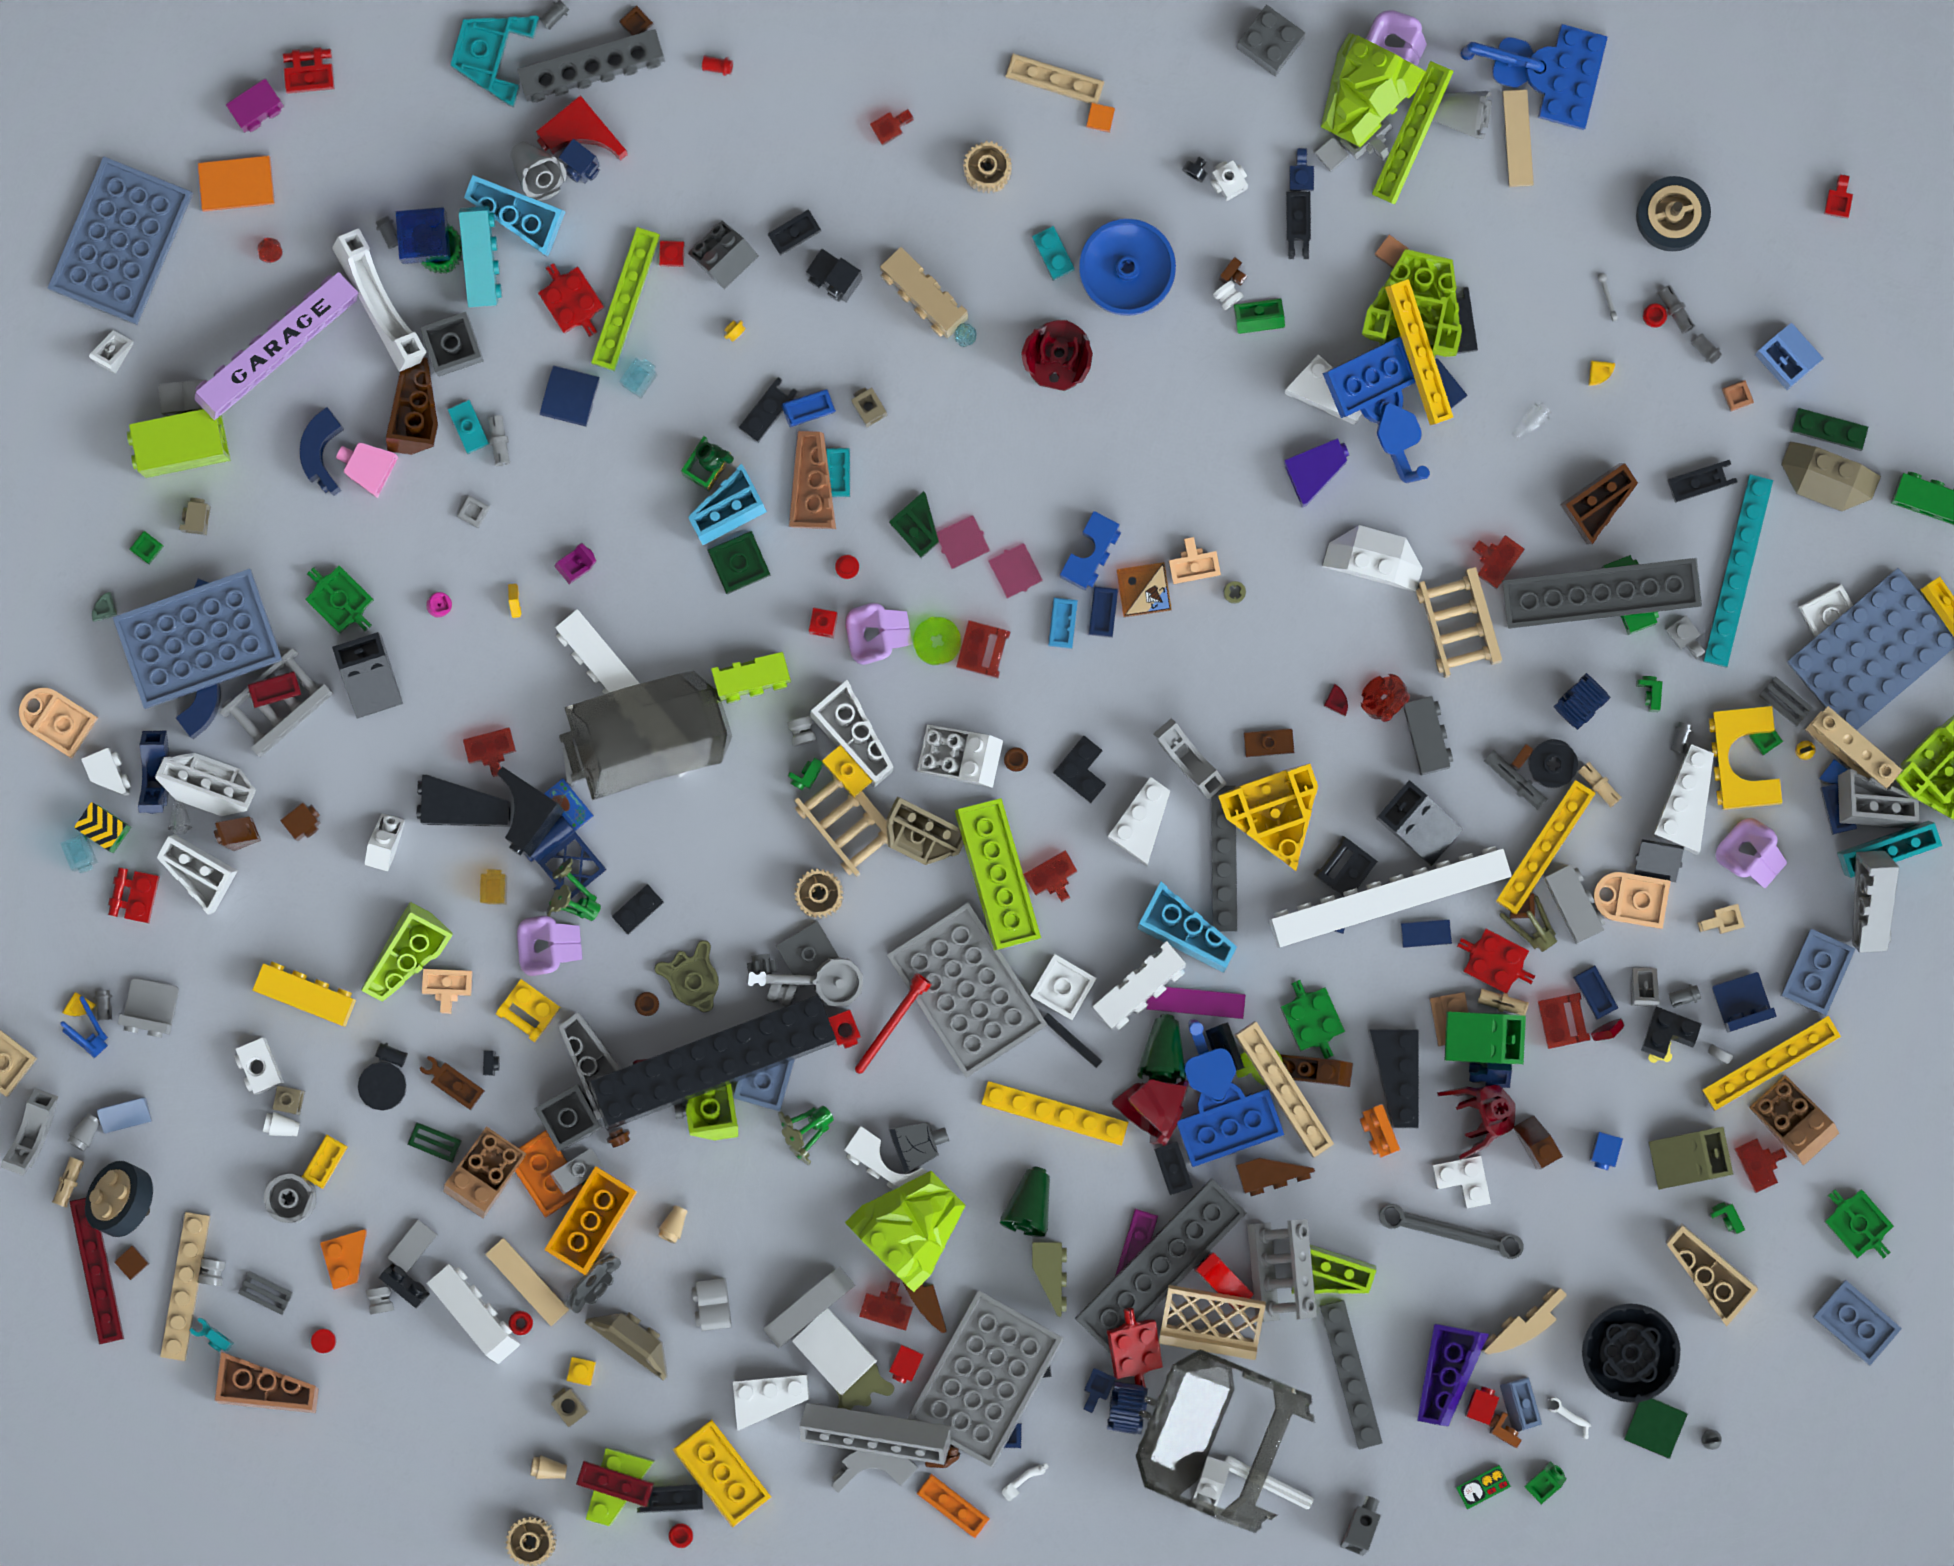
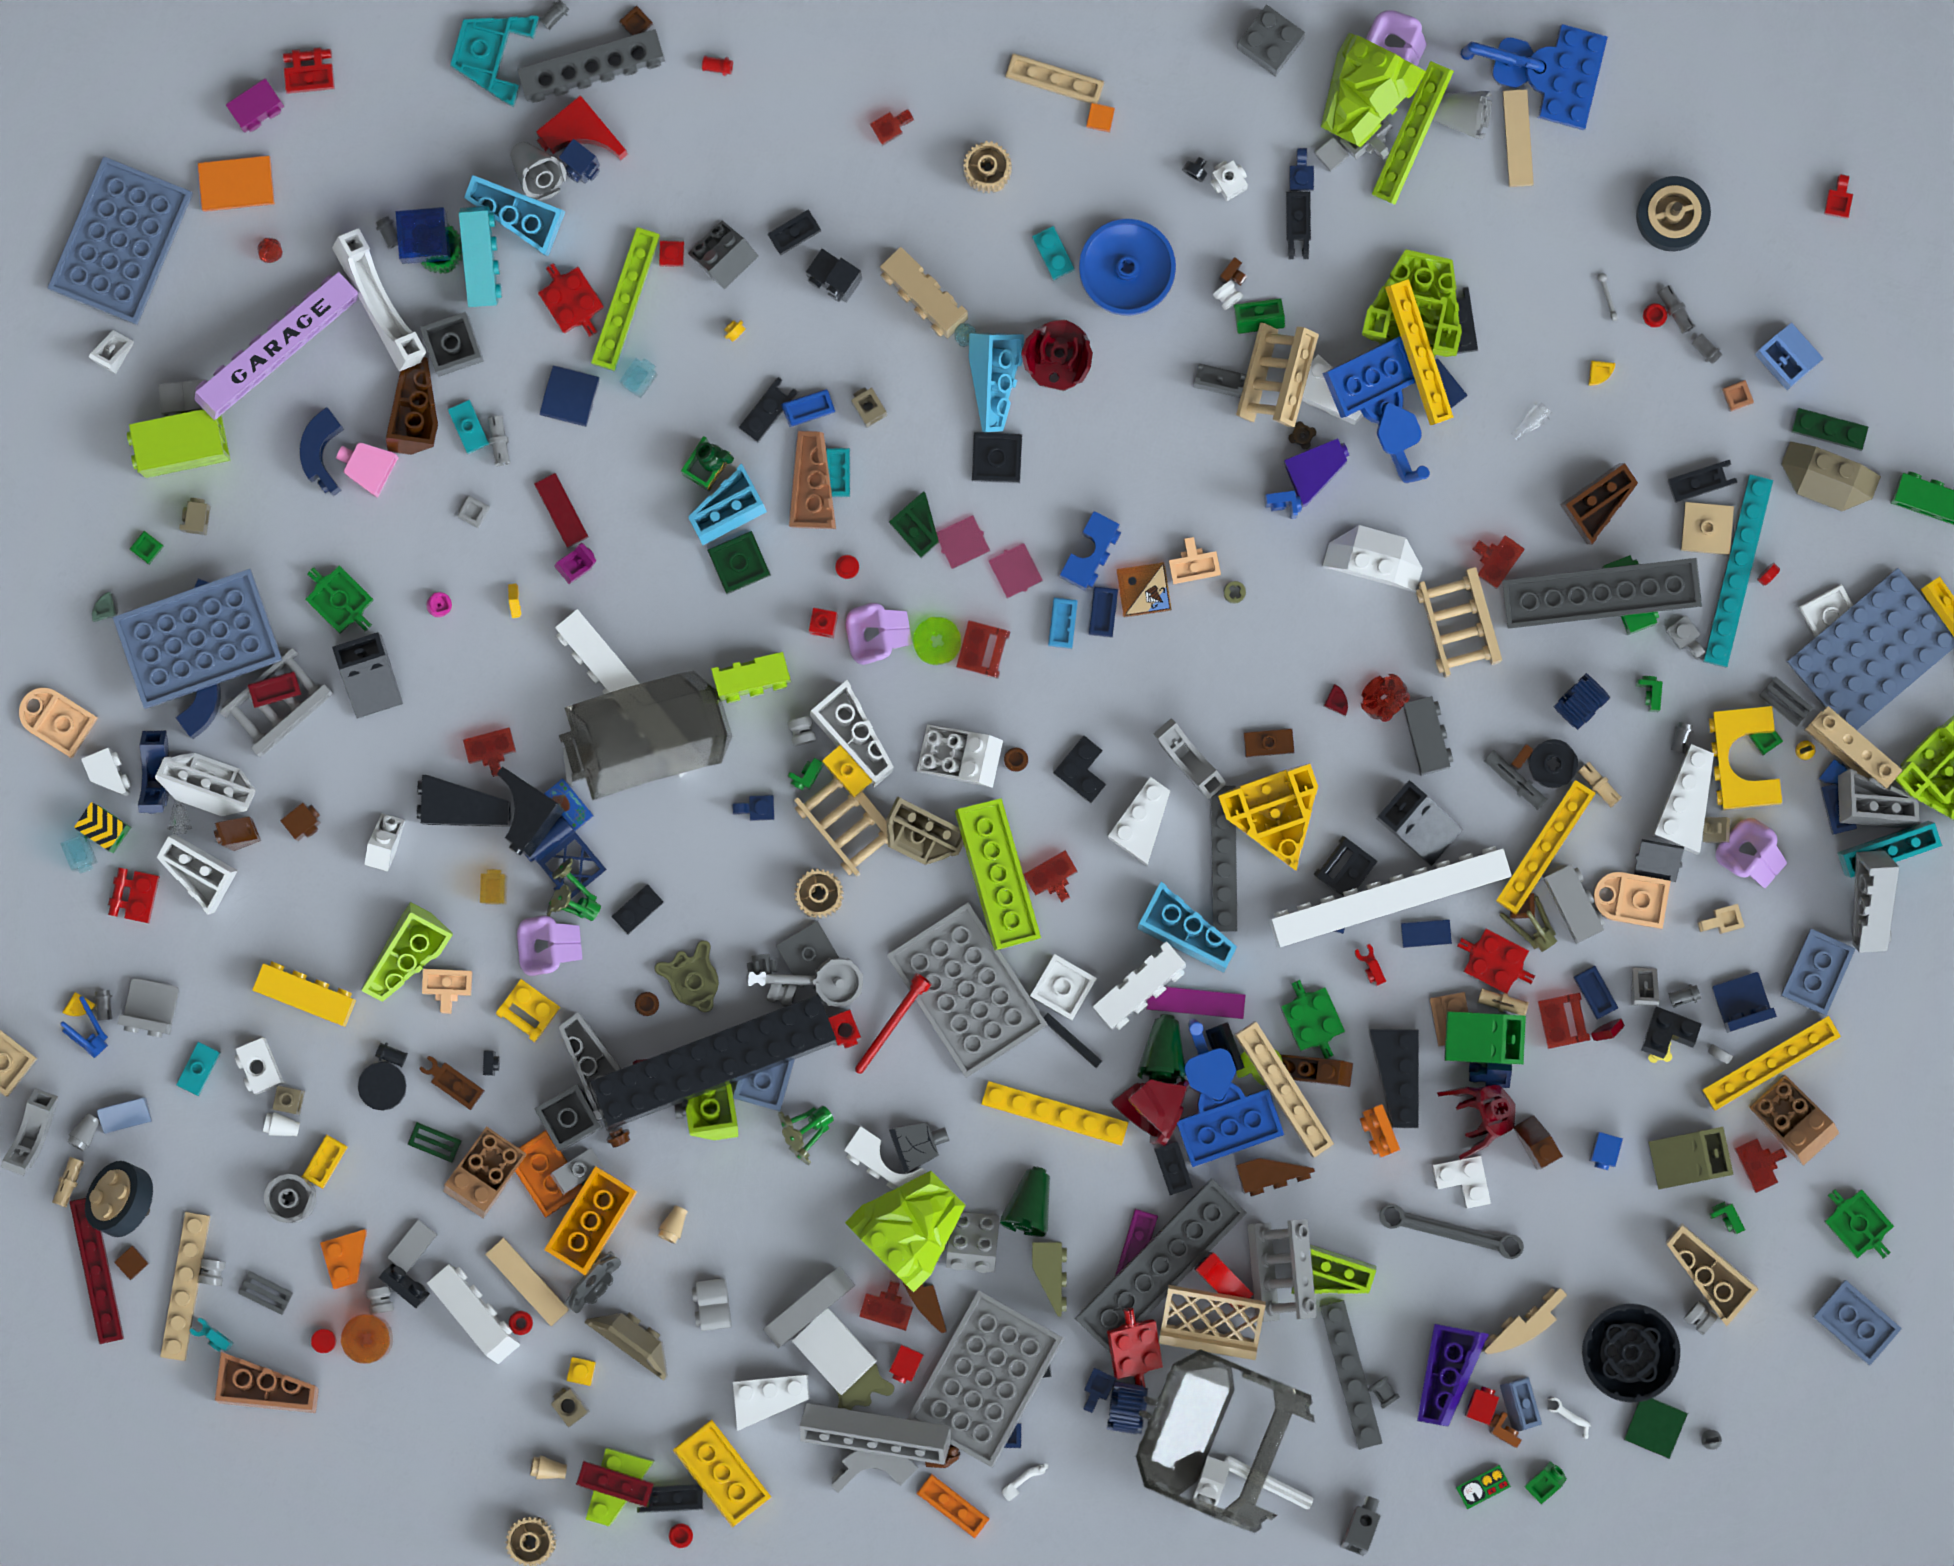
nougat tile [1375,235,1409,268] -> none
none -> teal plate [176,1042,221,1096]
none -> clear orange brick [340,1314,393,1364]
none -> dark red tile [534,473,589,548]
none -> dark blue plate [732,795,774,821]
none -> light grey bracket [946,1212,1000,1273]
none -> medium azure wedge [969,333,1024,432]
none -> black tile [972,432,1022,483]
none -> dark grey hinge [1194,363,1246,398]
none -> tan fence [1236,323,1319,427]
none -> blue bracket [1264,491,1302,519]
none -> dark brown plate [1288,421,1317,449]
none -> red plate [1355,944,1386,987]
none -> dark grey bush [1368,1376,1400,1409]
none -> tan plate [1681,502,1734,555]
none -> light grey wheel [1684,1301,1718,1335]
none -> dark tan tile [1703,817,1730,843]
none -> red tile [1757,562,1780,586]

